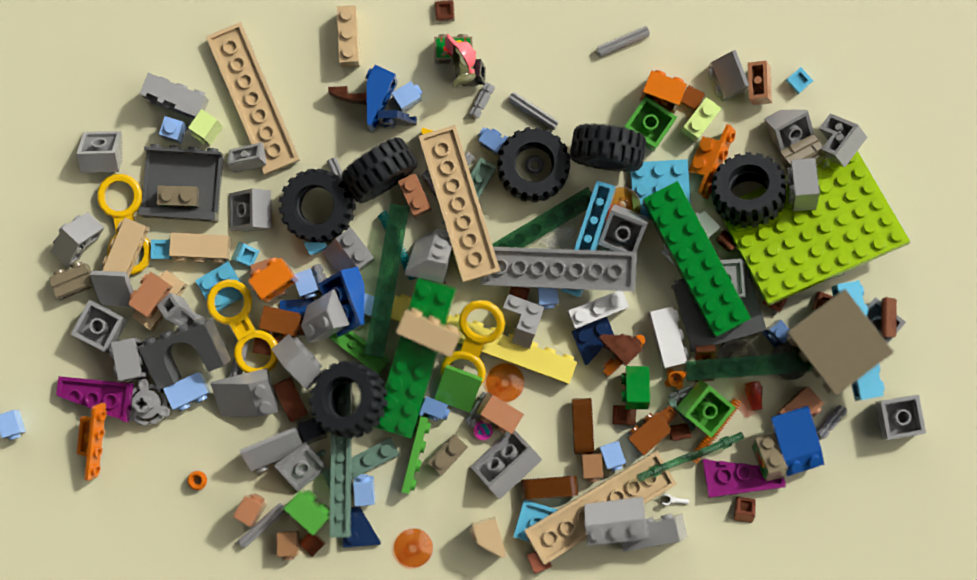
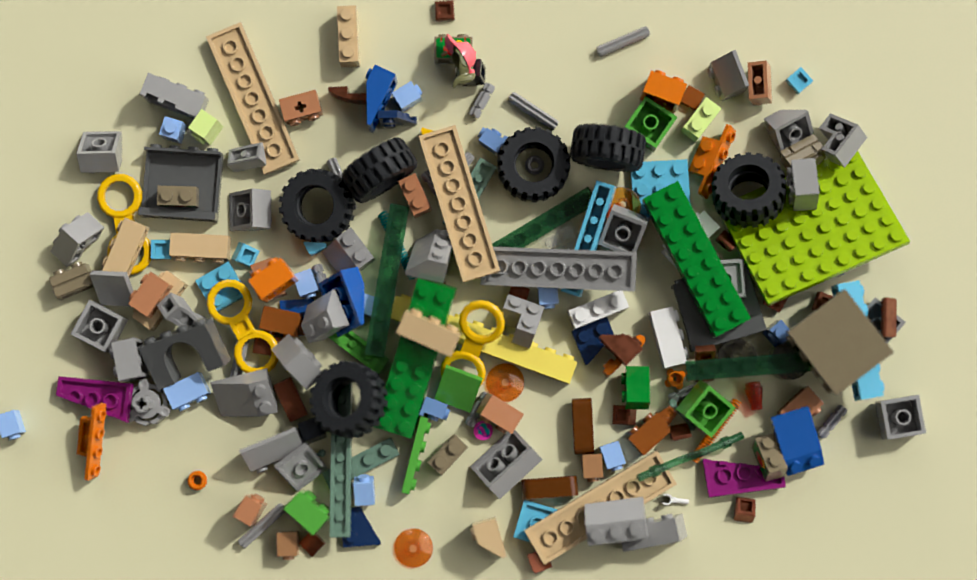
none -> nougat brick [279,89,323,126]

